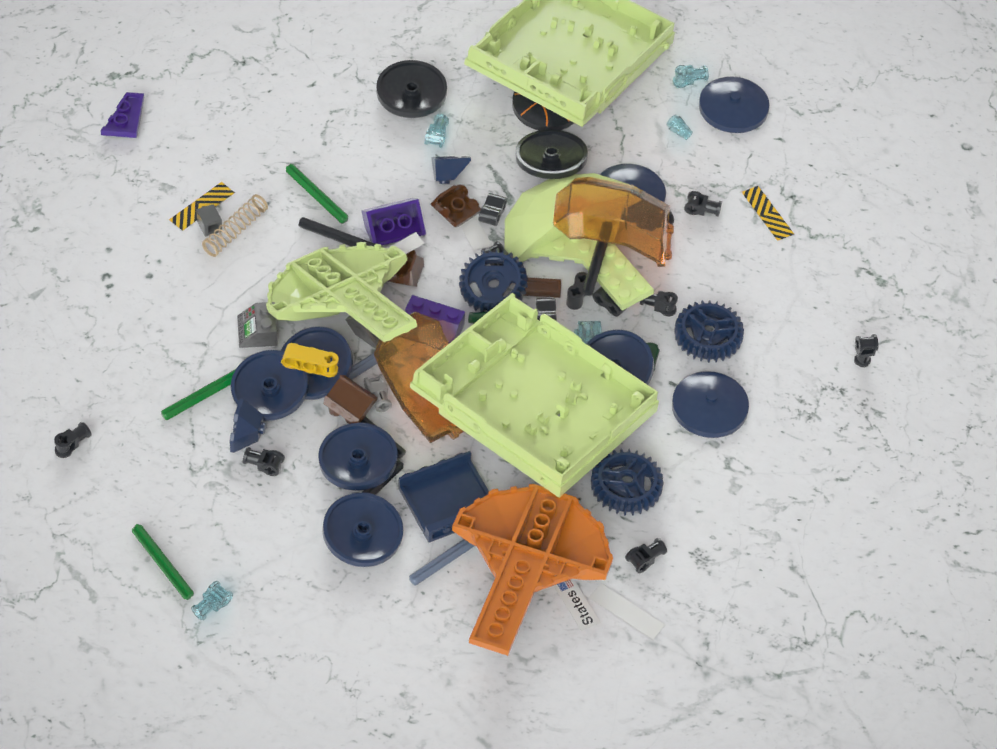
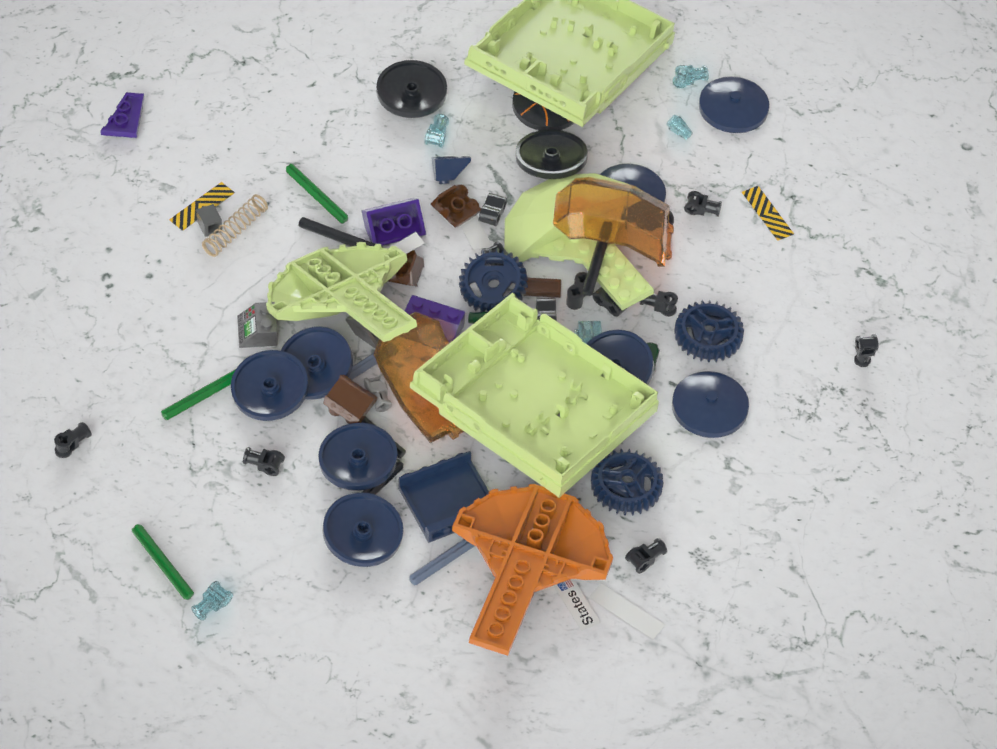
dark blue slope [229,398,266,453] -> none
yellow piece [281,343,339,377] -> none

